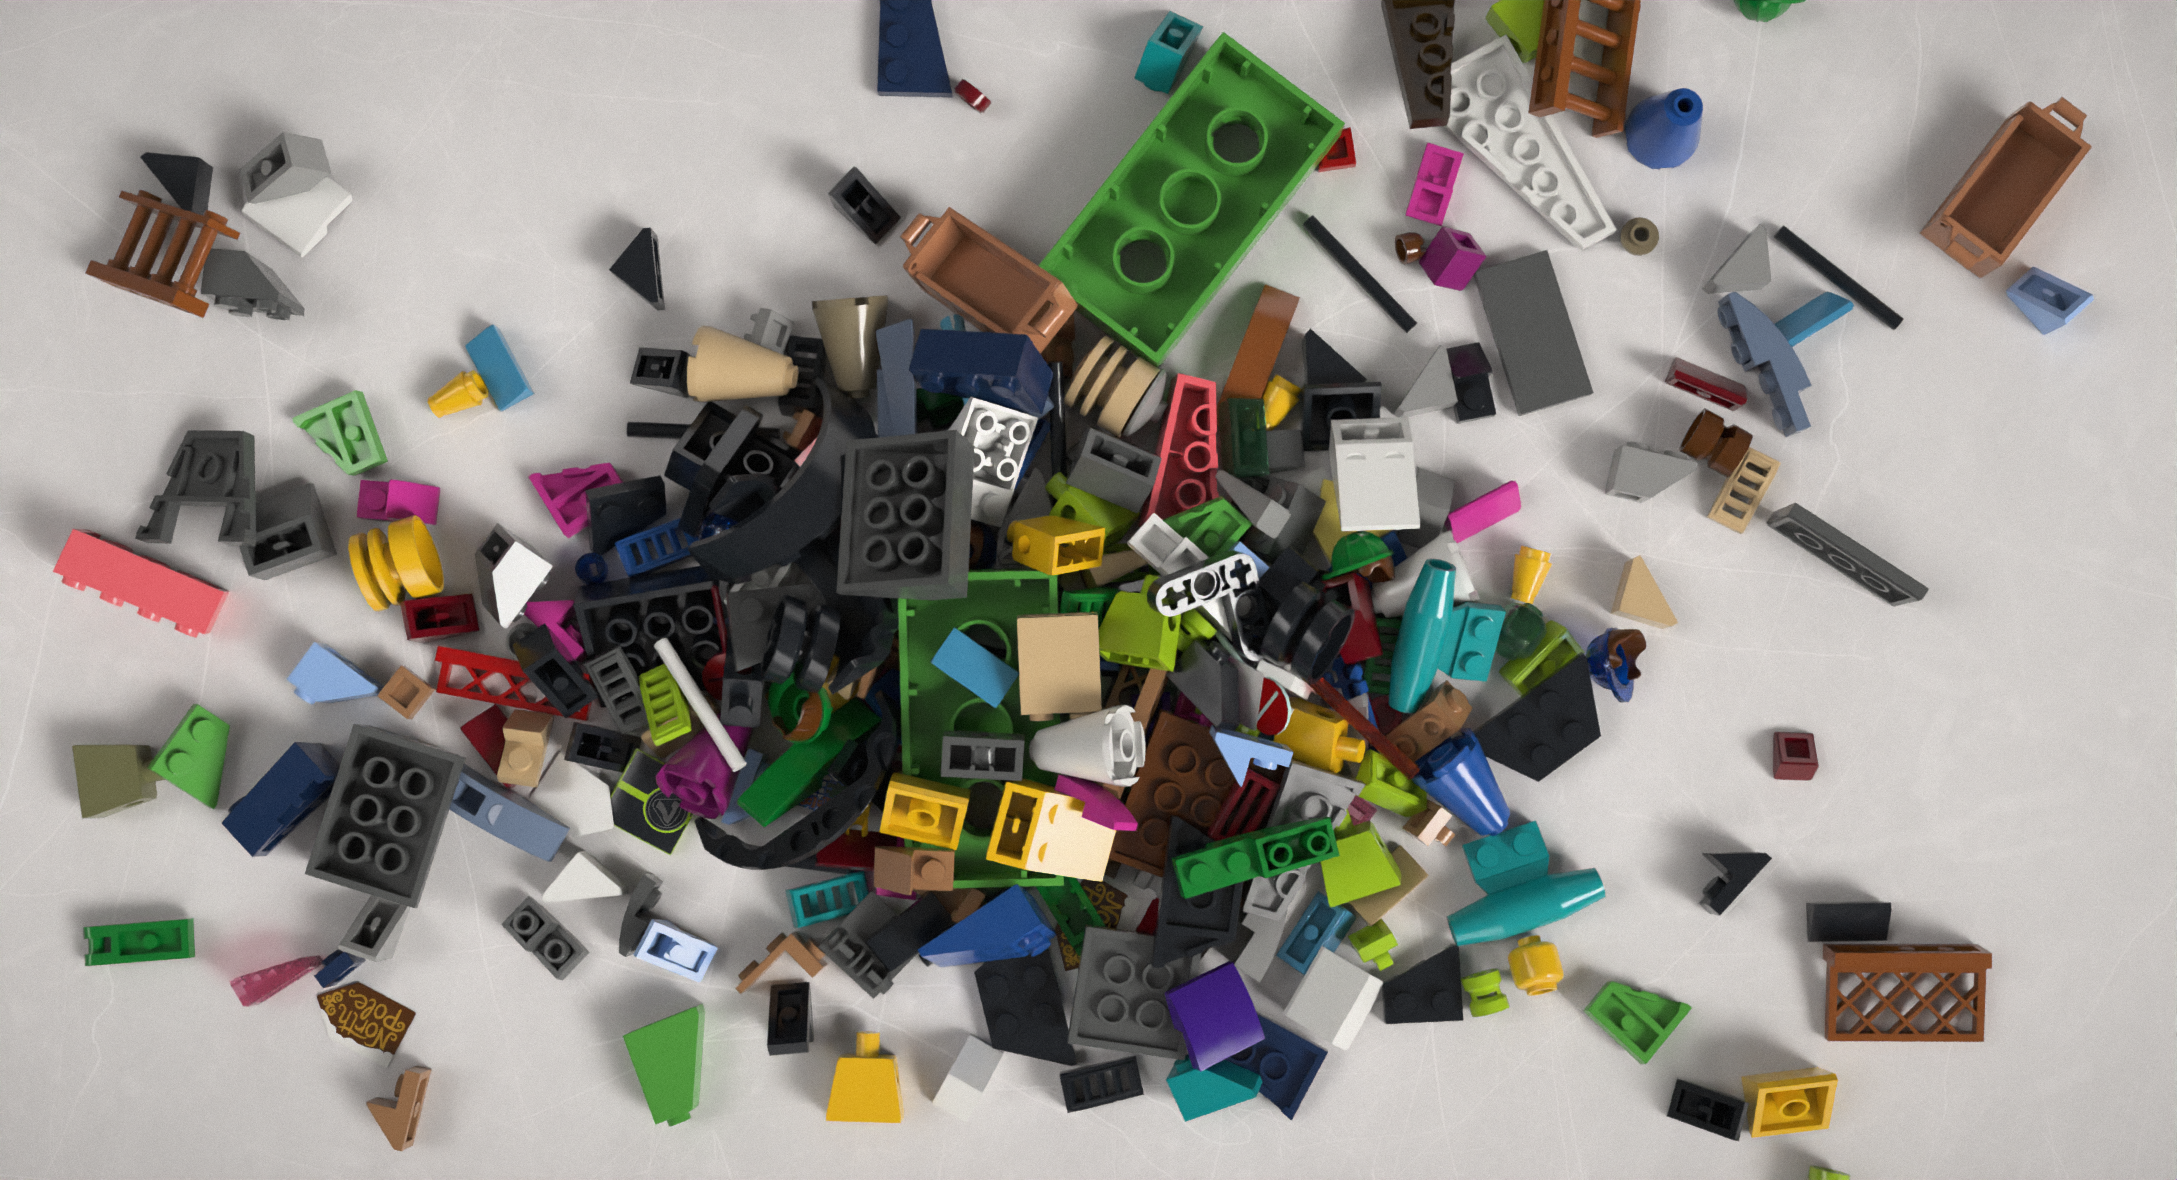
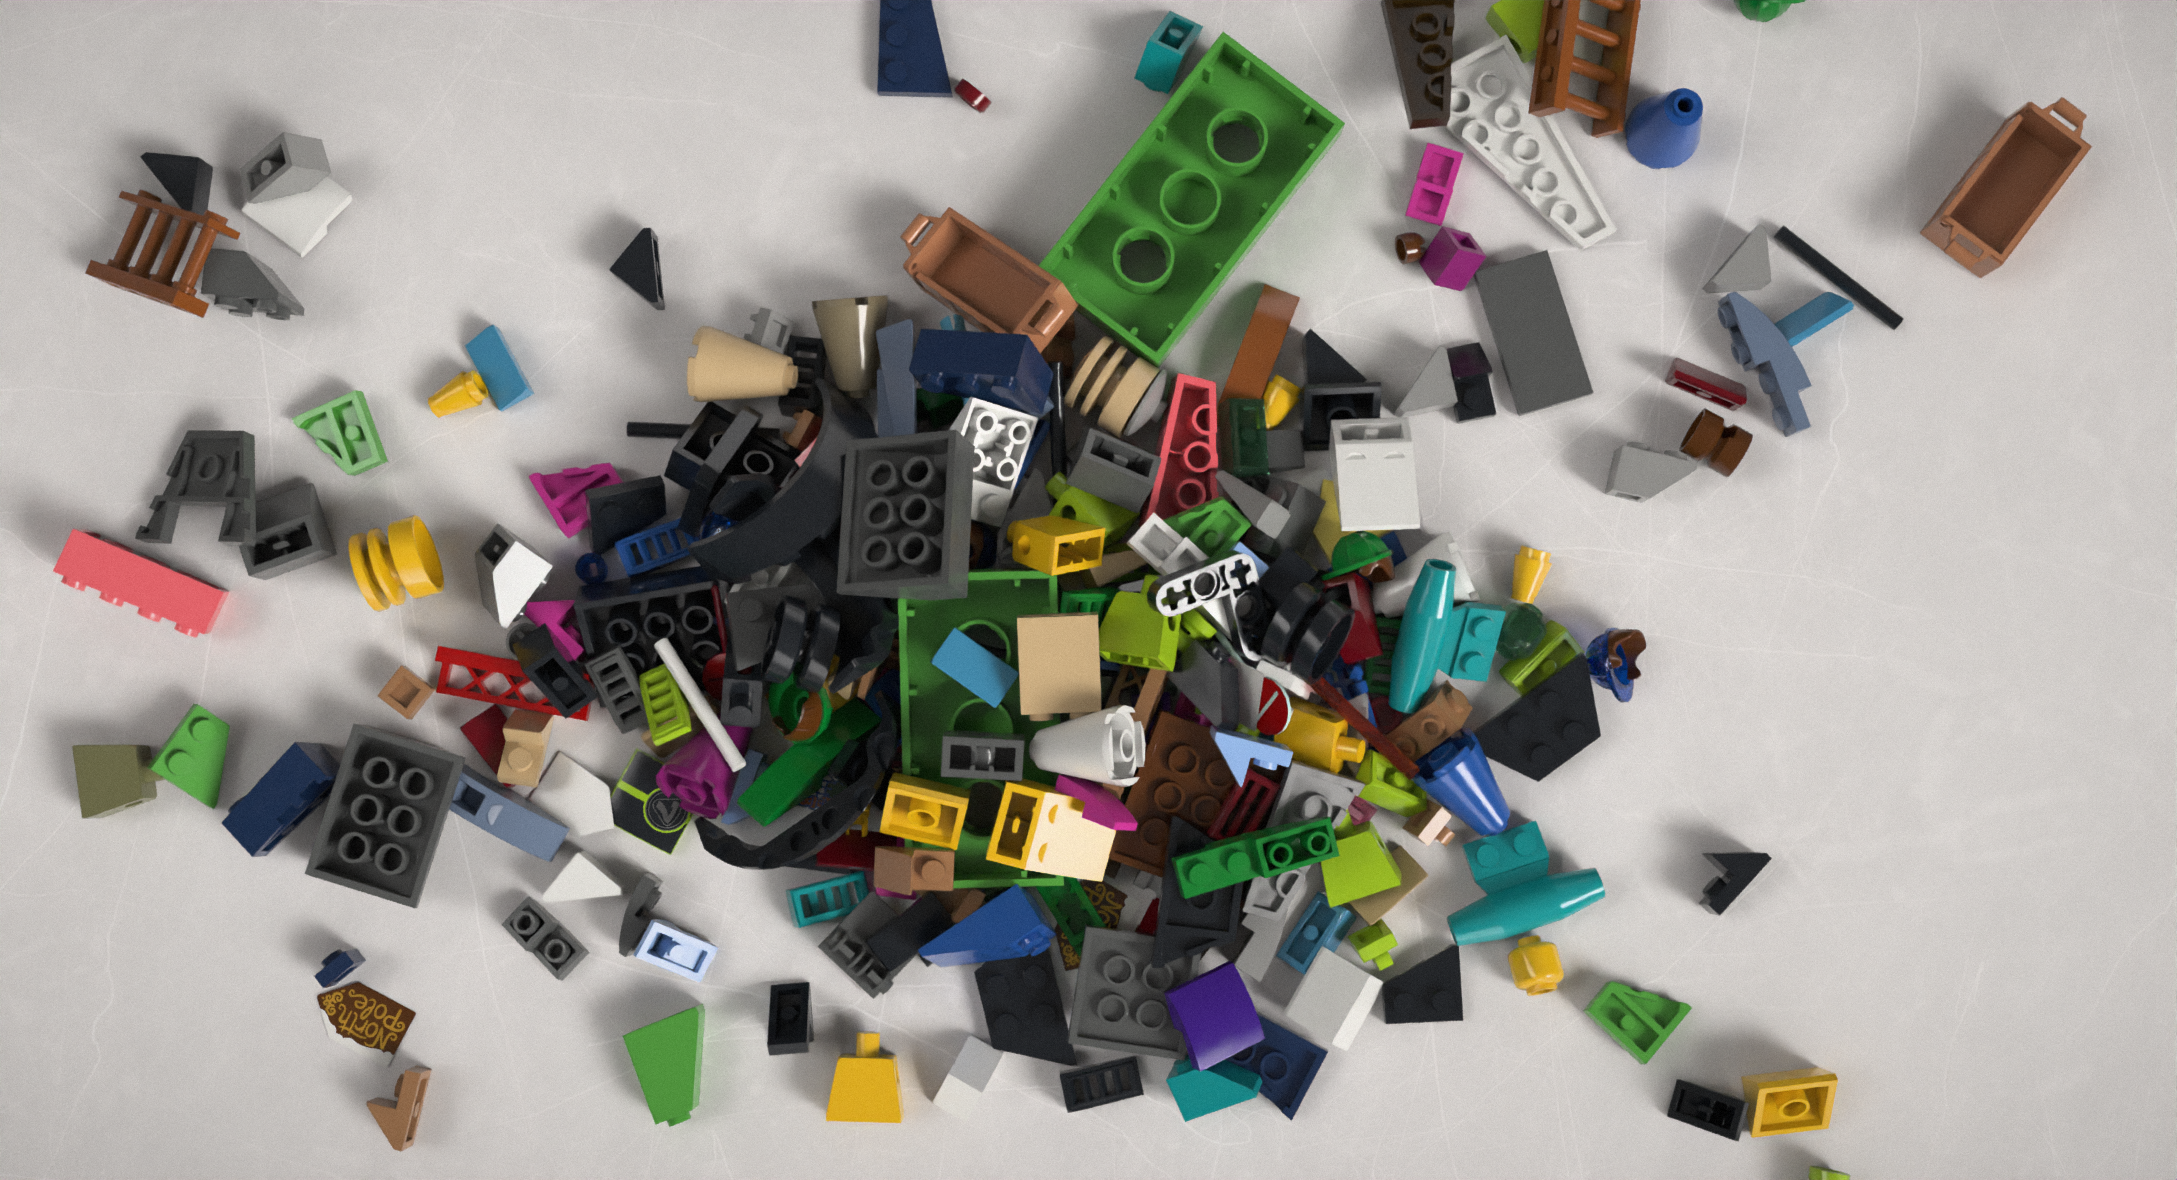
green plate [83,918,195,966] -> none
clear pink slope [230,955,323,1007] -> none
light blue slope [286,642,384,704] -> none
light grey slope [339,895,410,962] -> none
dark pink slope [356,479,440,525] -> none
dark red slope [400,593,480,644] -> none
black slope [564,722,642,773] -> none
black slope [630,347,691,398] -> none
medium nougat bracket [735,931,828,994] -> none
black slope [828,166,901,245] -> none
black bar [1302,215,1417,333] -> none
red tile [1318,127,1356,172] -> none
light grey slope [1397,468,1456,549] -> none
dark pink slope [1444,480,1521,543] -> none
lime wheel [1461,968,1510,1017] -> none
tan slope [1610,555,1678,629] -> none
dark tan plate [1620,217,1659,256] -> none
tan slope [1707,447,1781,534] -> none
dark grey tile [1766,503,1929,607] -> none
dark red slope [1773,732,1819,781] -> none
black slope [1806,901,1892,942] -> none
dark orange fence [1822,944,1992,1042] -> none
light blue slope [2006,266,2094,335] -> none

